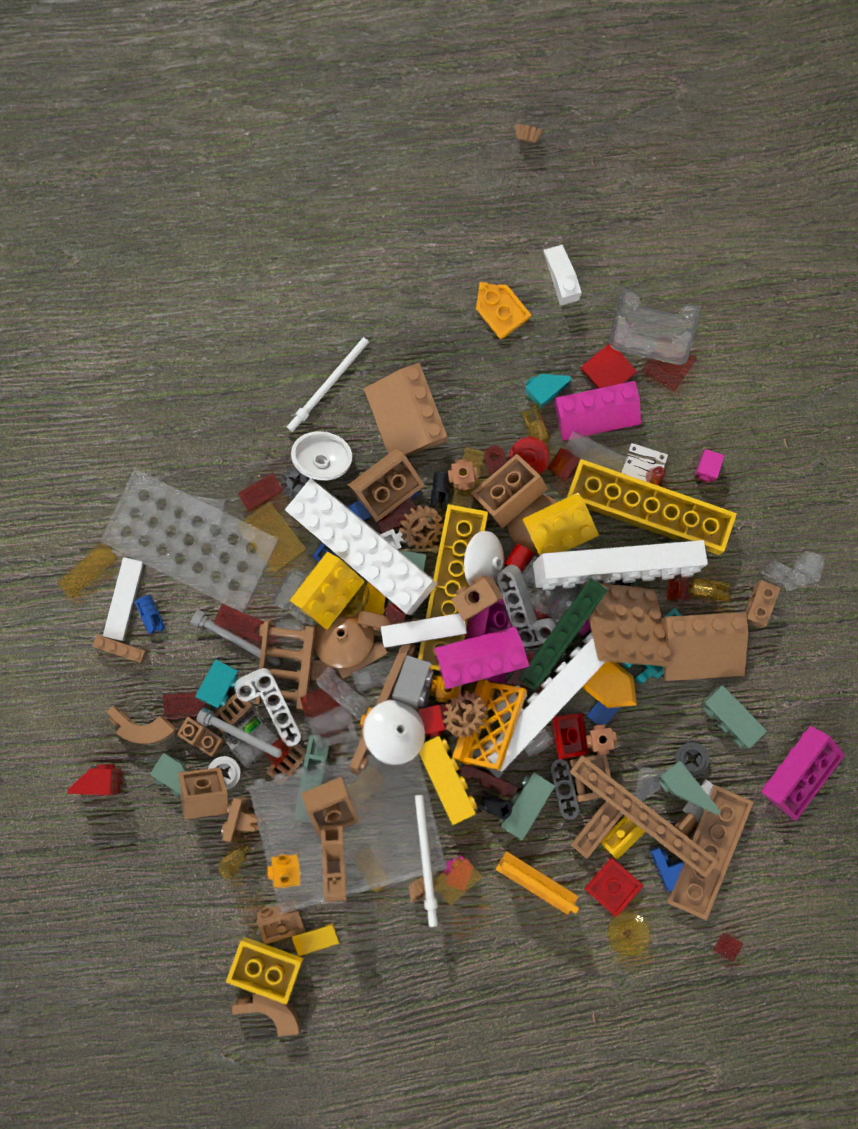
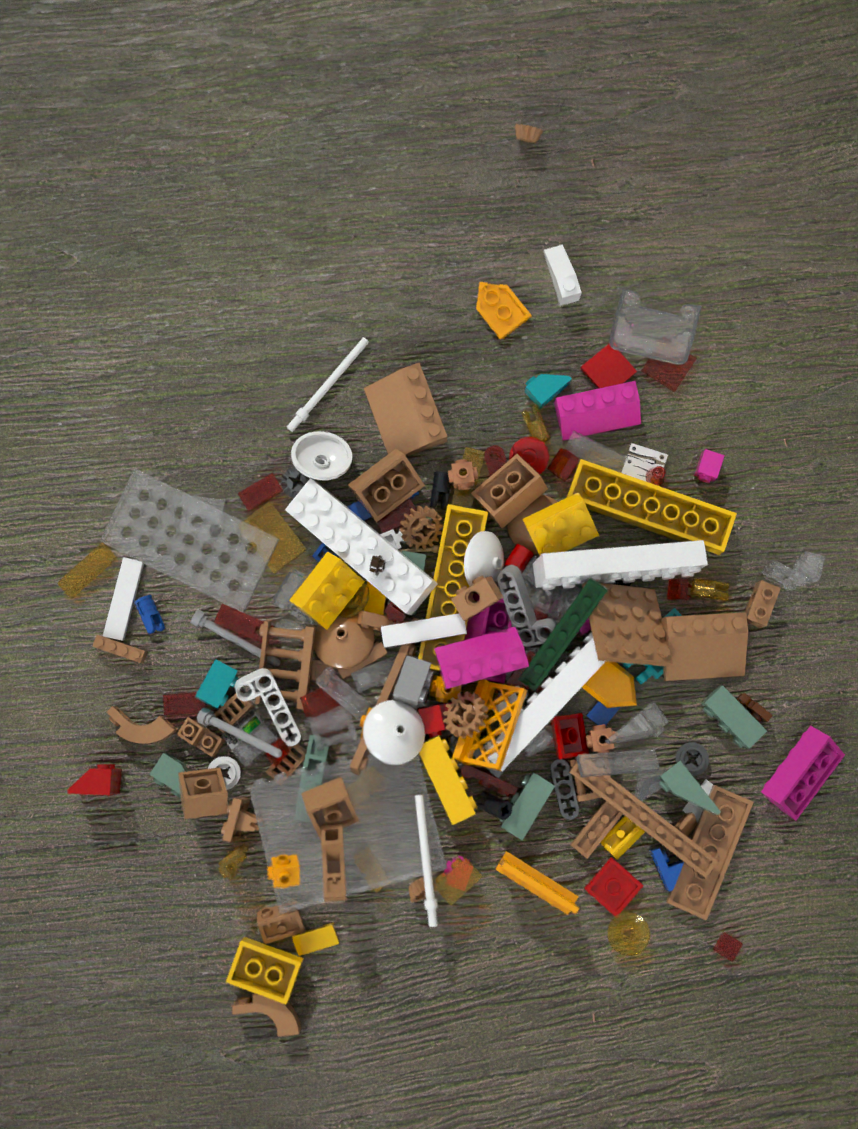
none -> dark brown plate [370,555,386,575]
none -> clear tile [576,749,660,777]
none -> clear slope [605,701,669,744]
none -> reddish brown plate [736,693,773,722]

